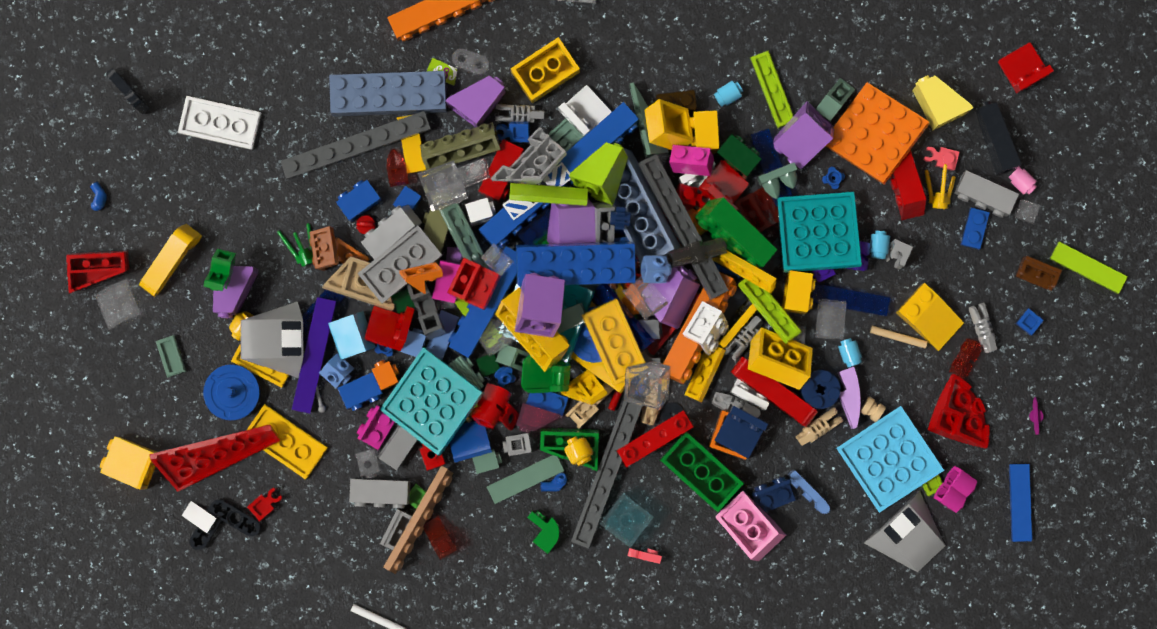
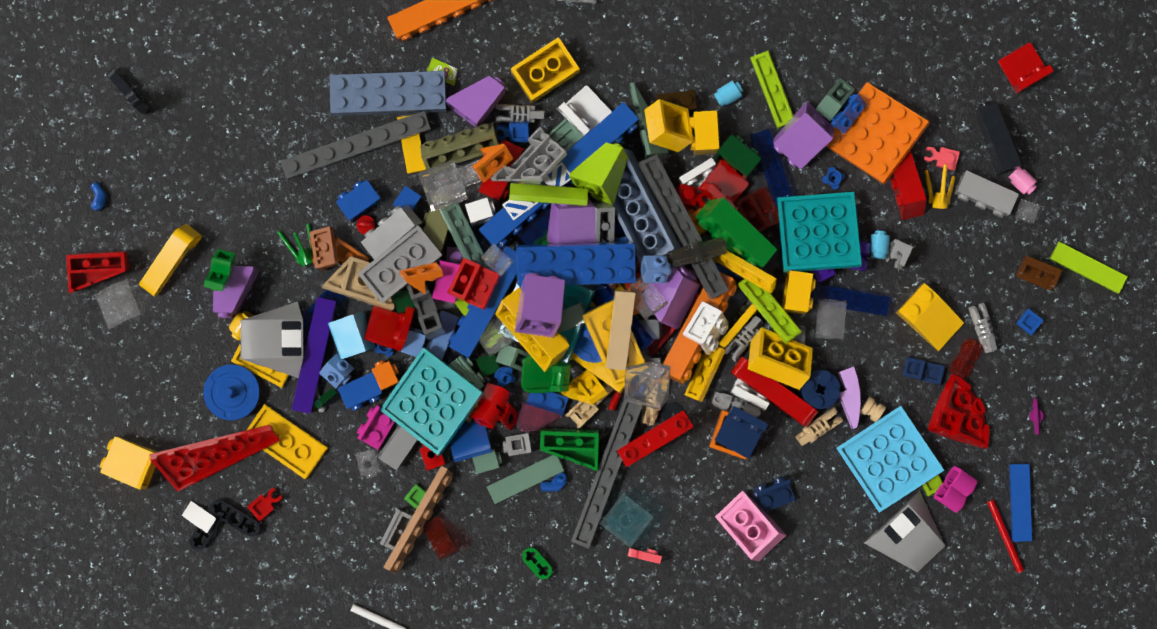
sand green tile [156,335,187,378] -> none
white tile [178,96,262,150] -> none
light grey brick [349,479,411,508] -> none
clear red plate [386,149,409,187] -> none
clear plate [452,49,489,75] -> none
green brick [527,511,559,554] -> none
yellow head [564,436,593,466] -> none
dark blue gear [610,207,630,230] -> none
green brick [660,432,744,512] -> none
dark pink brick [669,145,714,176] -> none
sand green tile [757,162,797,199] -> none
medium blue hinge [788,470,830,514] -> none
medium azure brick [838,338,862,367] -> none
tan bar [870,326,928,349] -> none
light yellow slope [912,75,973,130] -> none
blue plate [961,208,990,250] -> none
none -> dark green tile [314,388,337,409]
none -> orange slope [472,144,513,182]
none -> green beam [522,547,552,579]
none -> tan tile [605,290,635,370]
none -> blue hinge [831,94,867,134]
none -> dark blue slope [902,357,945,385]
none -> red bar [987,499,1024,573]

